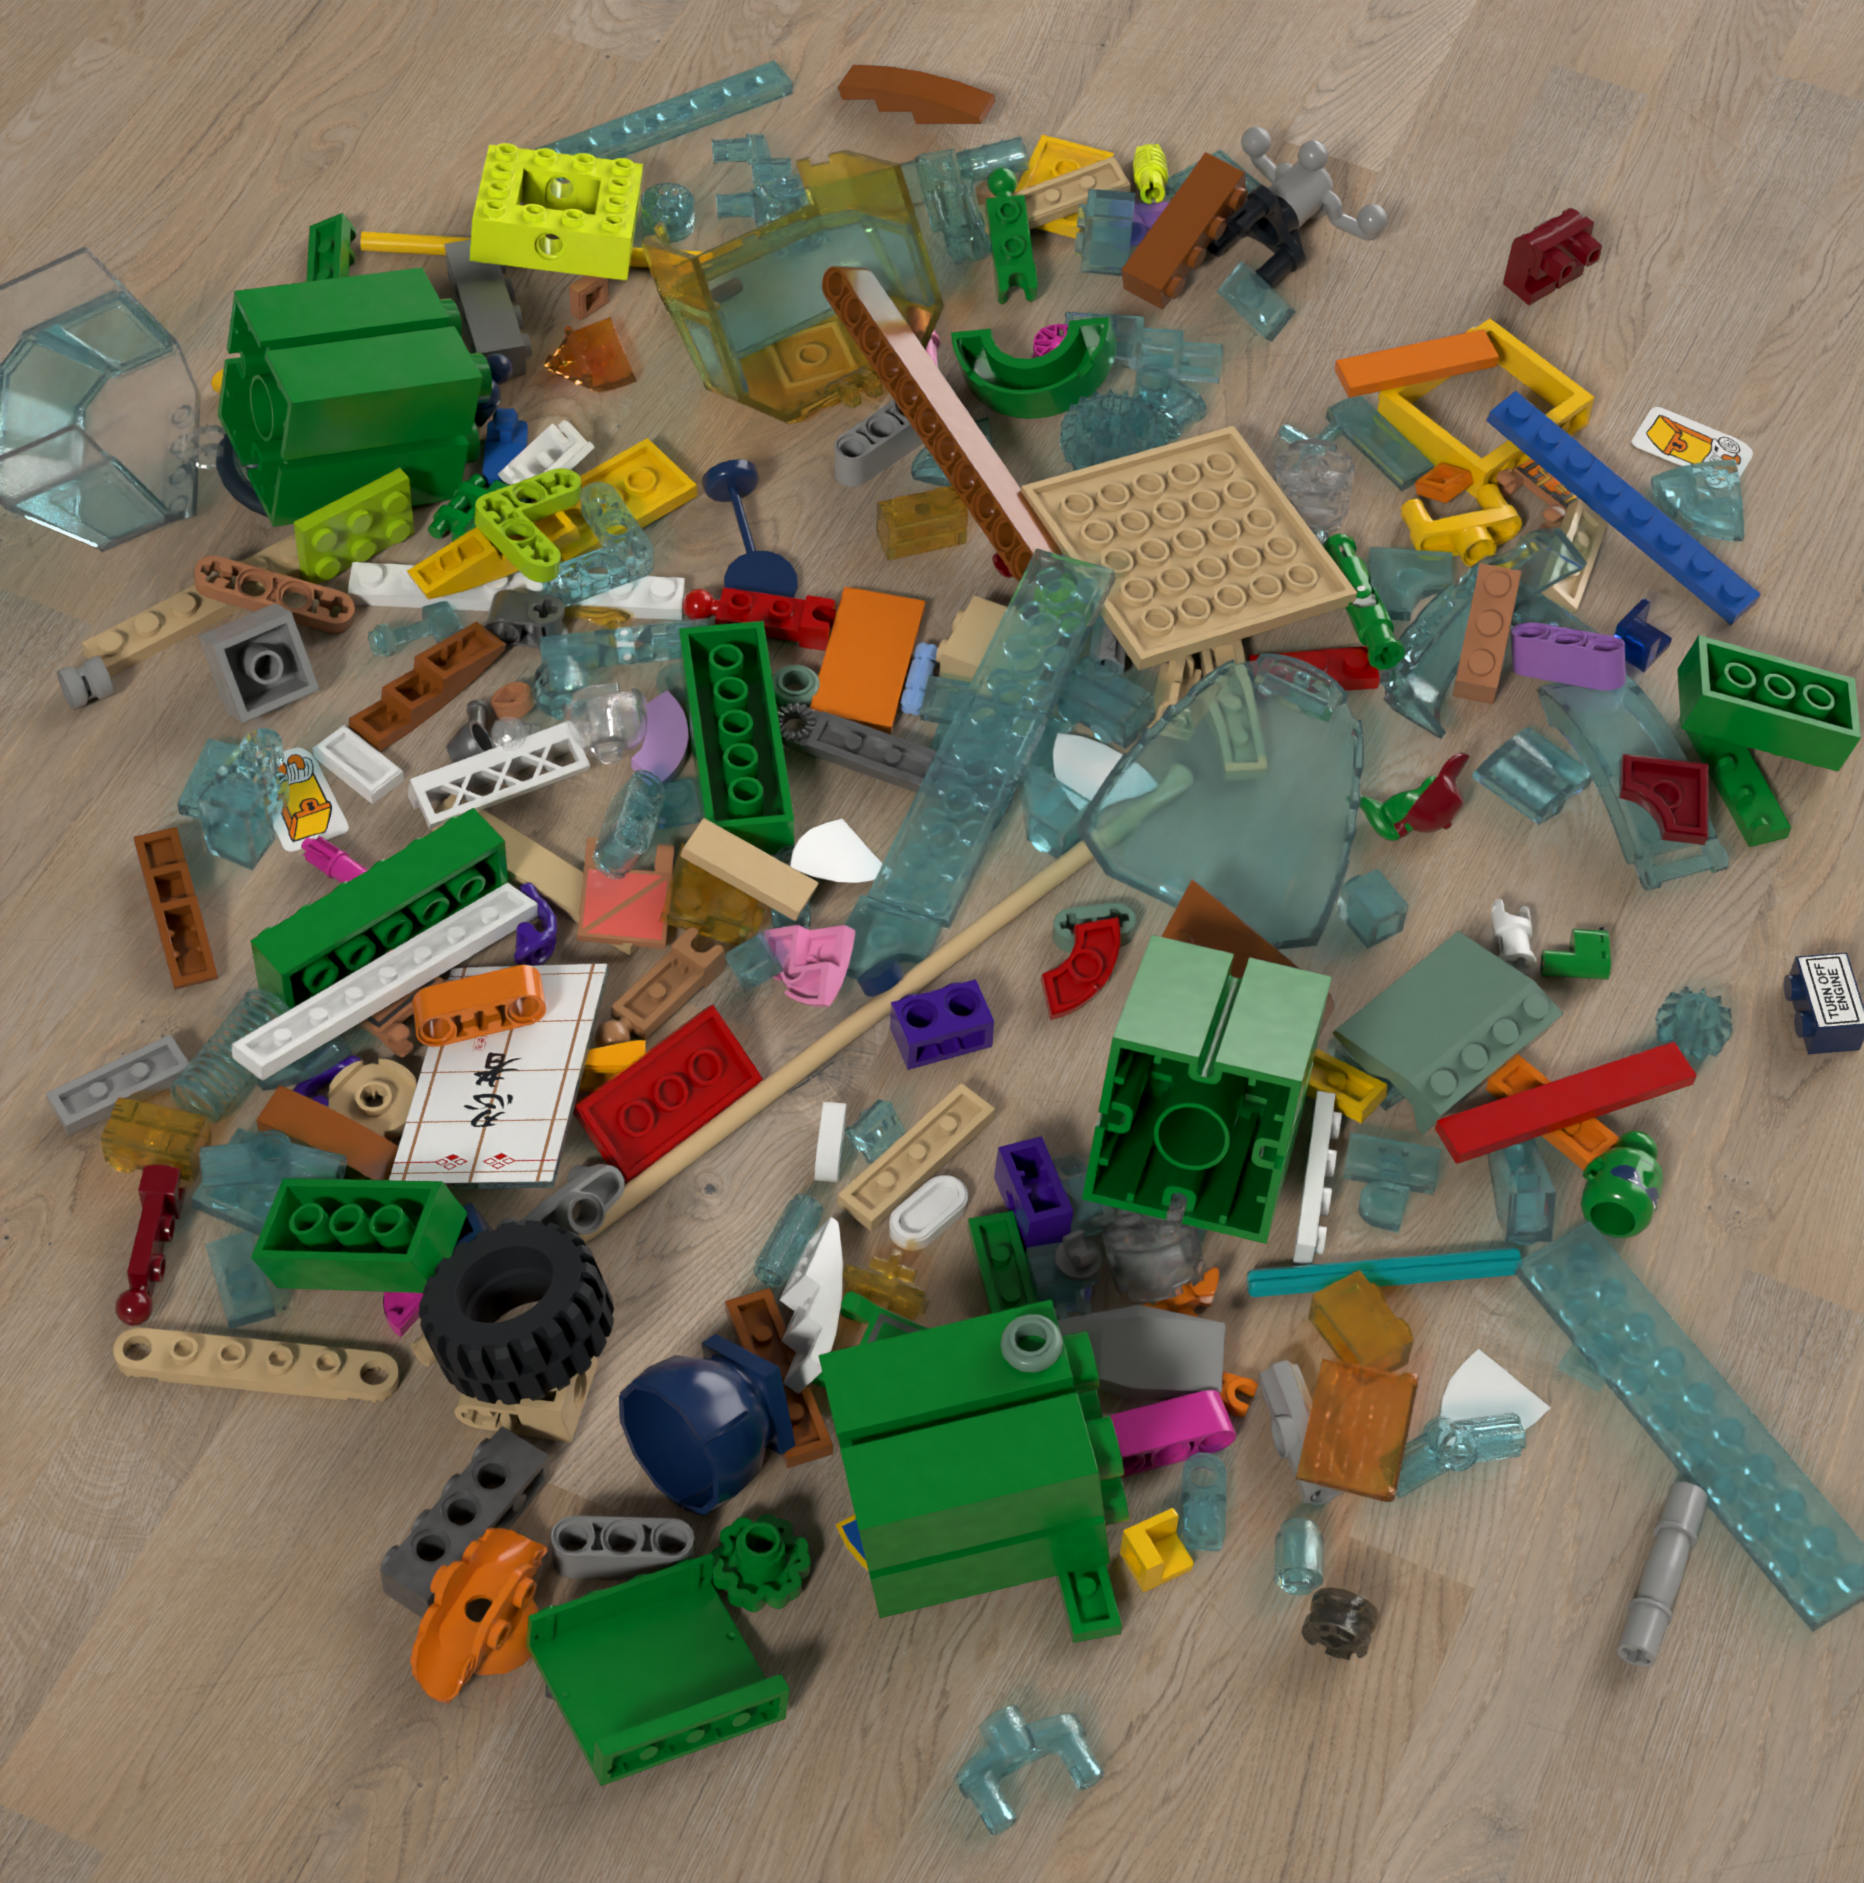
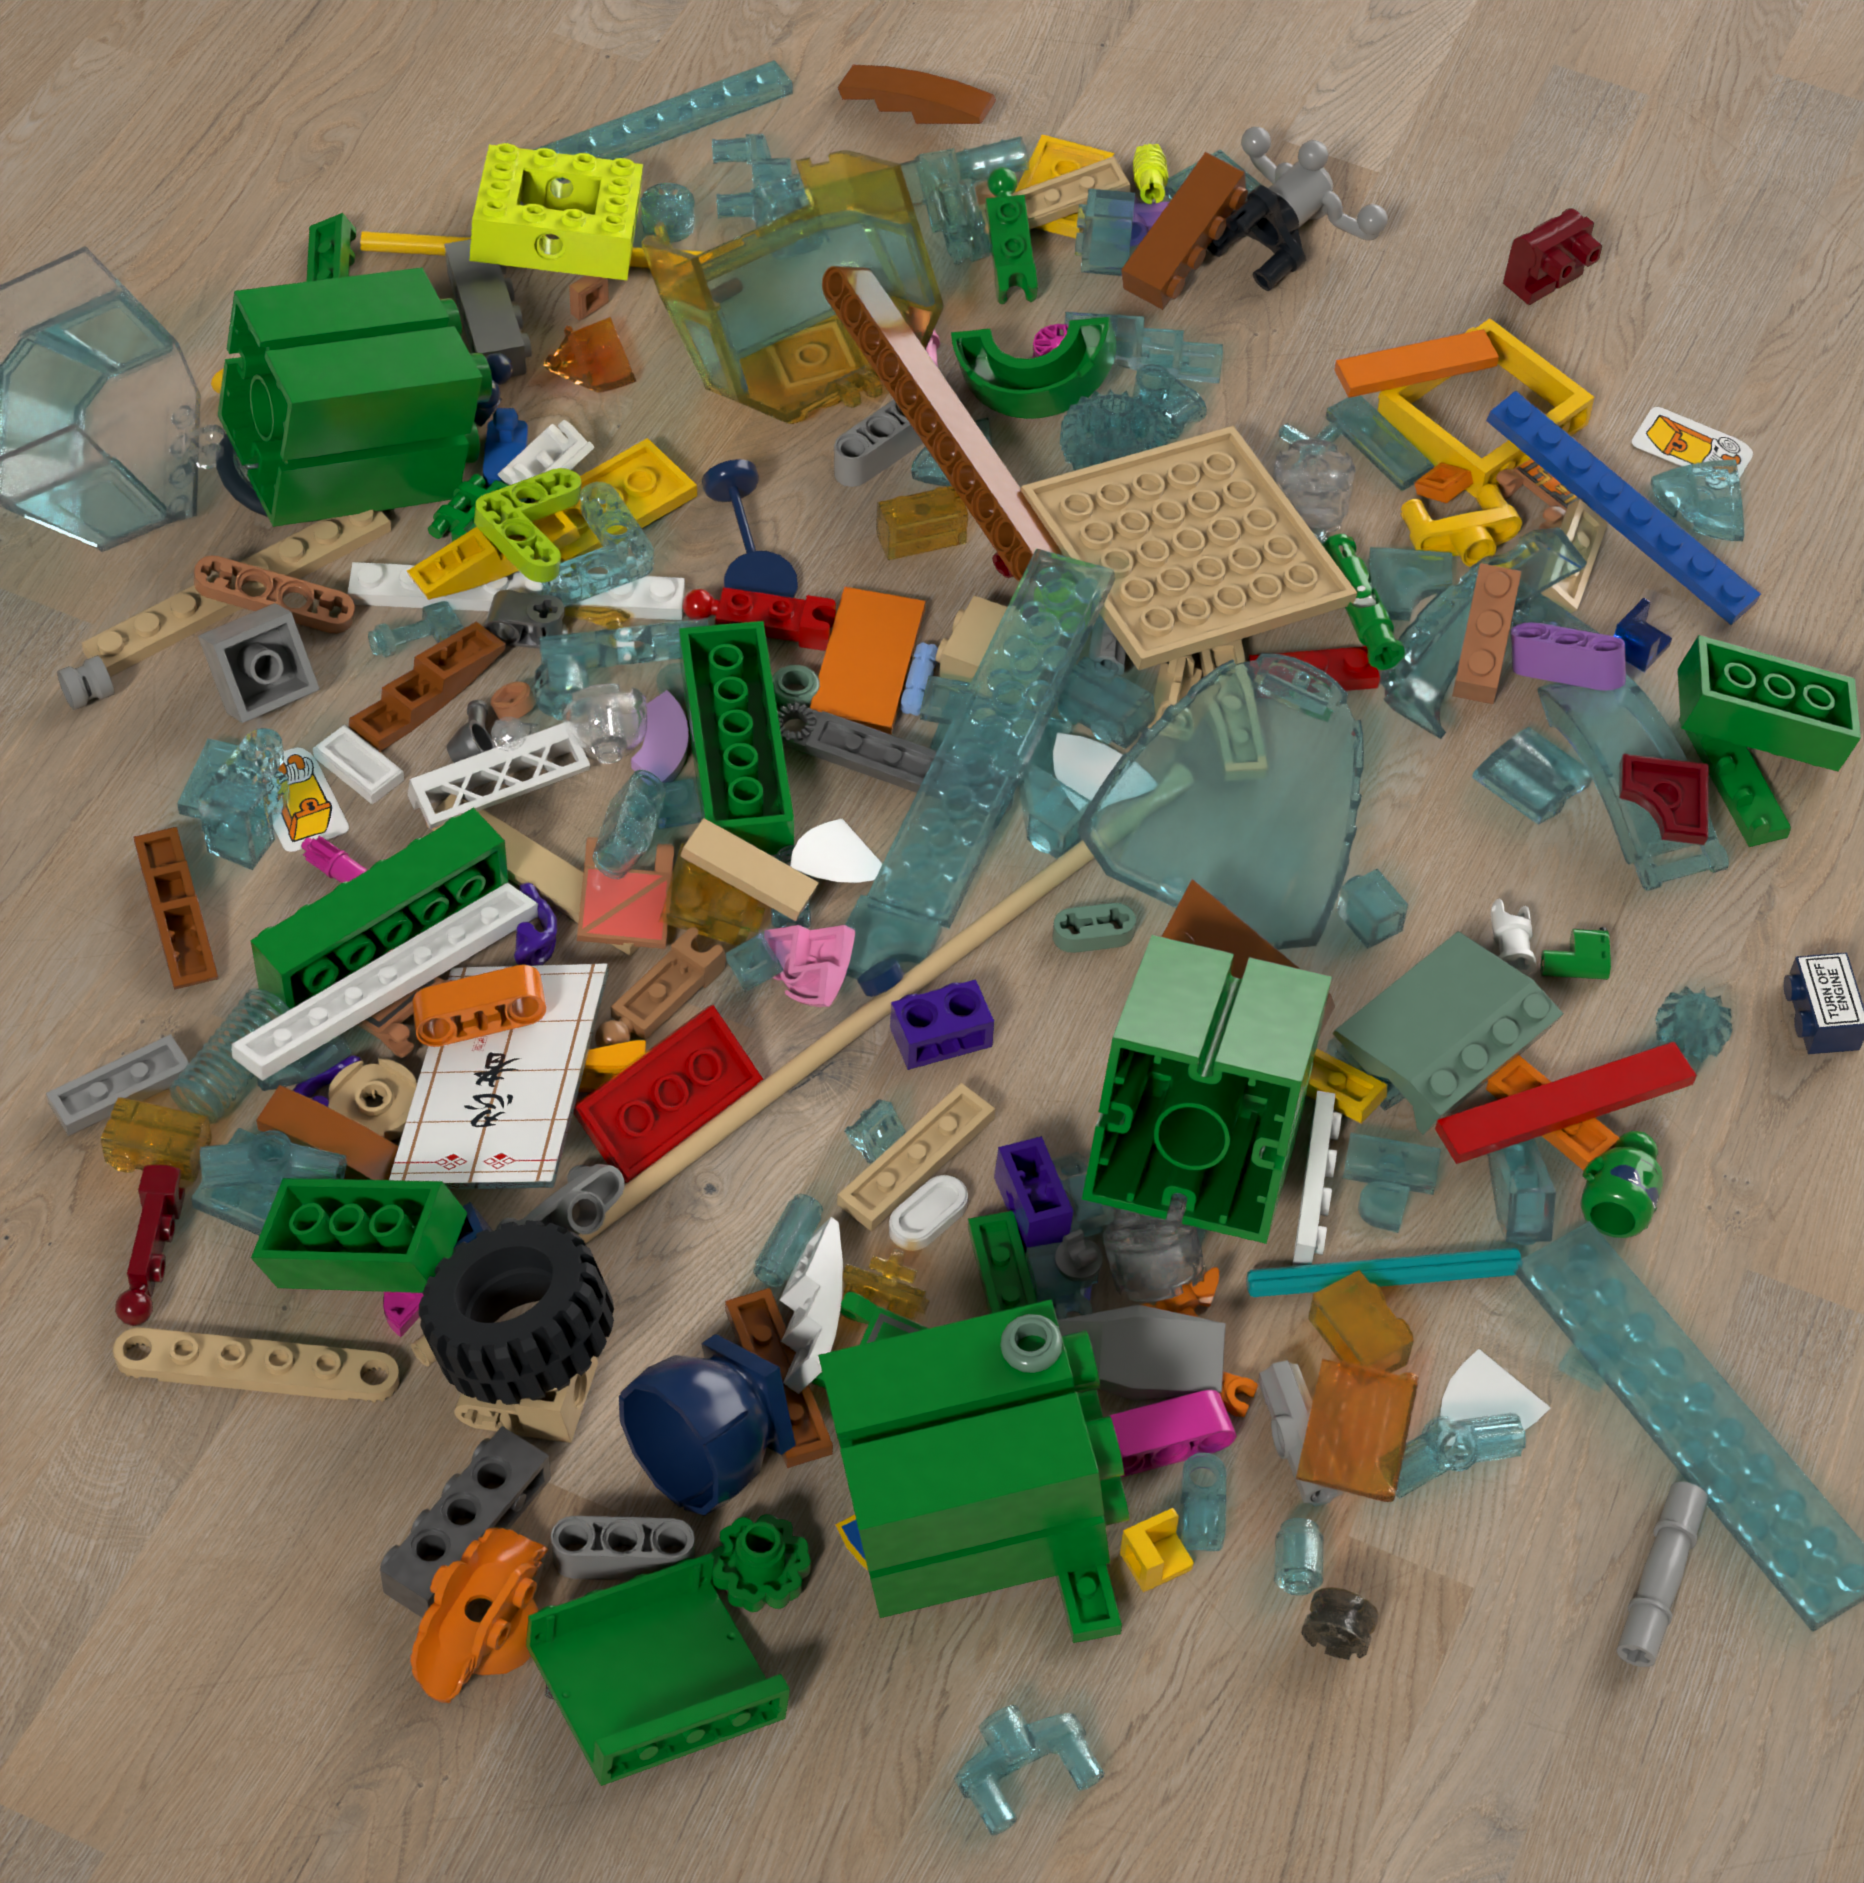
clear light blue plate [205,1231,276,1329] -> none
lime plate [293,468,415,584] -> none
white beam [814,1101,847,1182] -> none
red tile [1040,917,1120,1020] -> none
clear light blue plate [1216,261,1297,342] -> none
dark red hair [1352,753,1470,841] -> none

